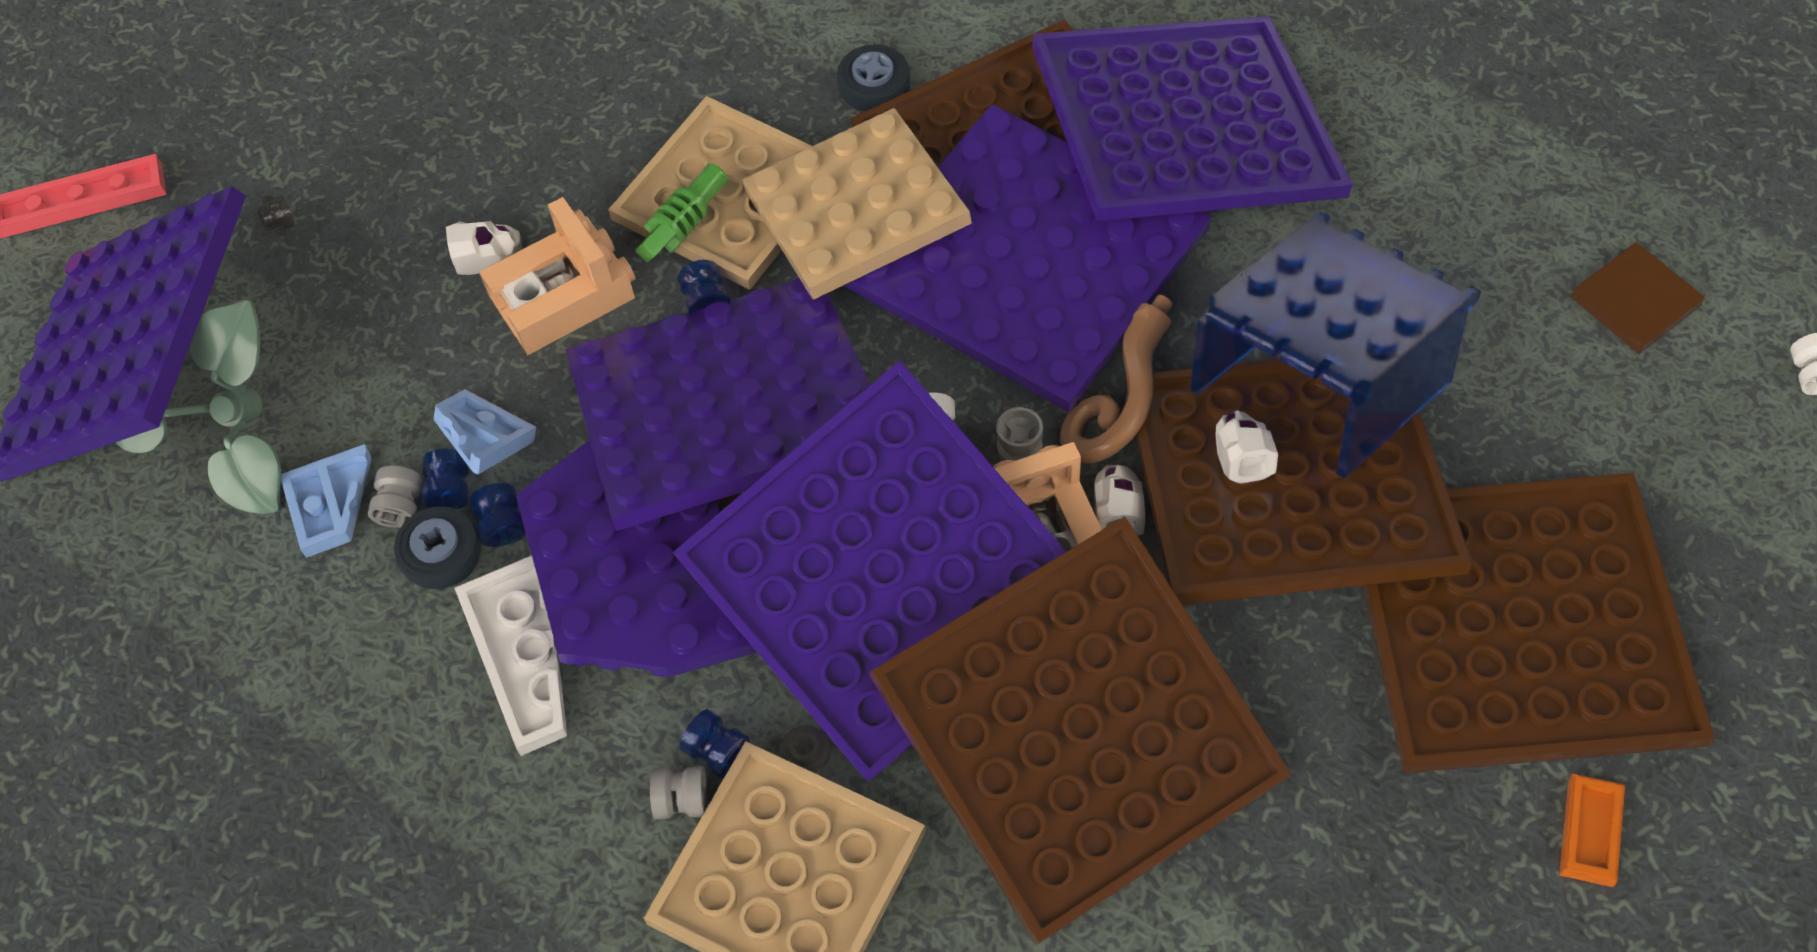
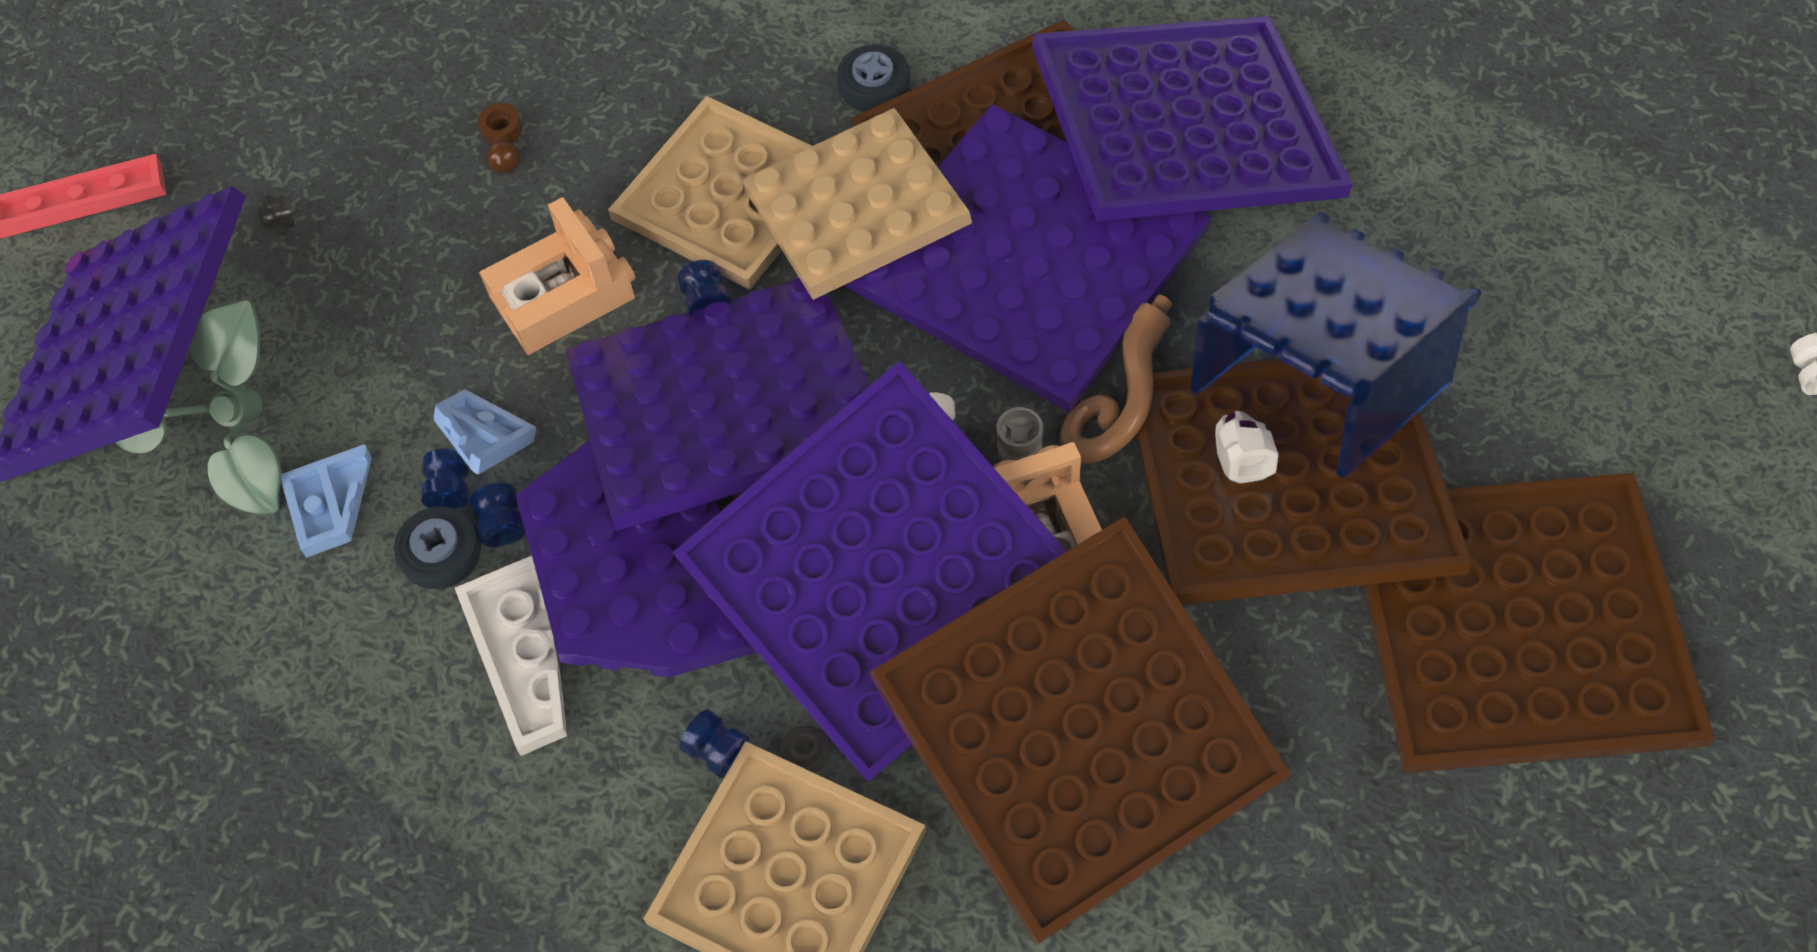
light grey wheel [368,466,423,528] -> none
white rock [446,221,522,275] -> none
bright green hinge [635,163,728,263] -> none
light grey wheel [650,766,708,820] -> none
white rock [1094,465,1145,536] -> none
orange tile [1559,773,1625,887] -> none
reddish brown tile [1571,242,1705,354] -> none
none -> reddish brown plate [478,103,523,174]

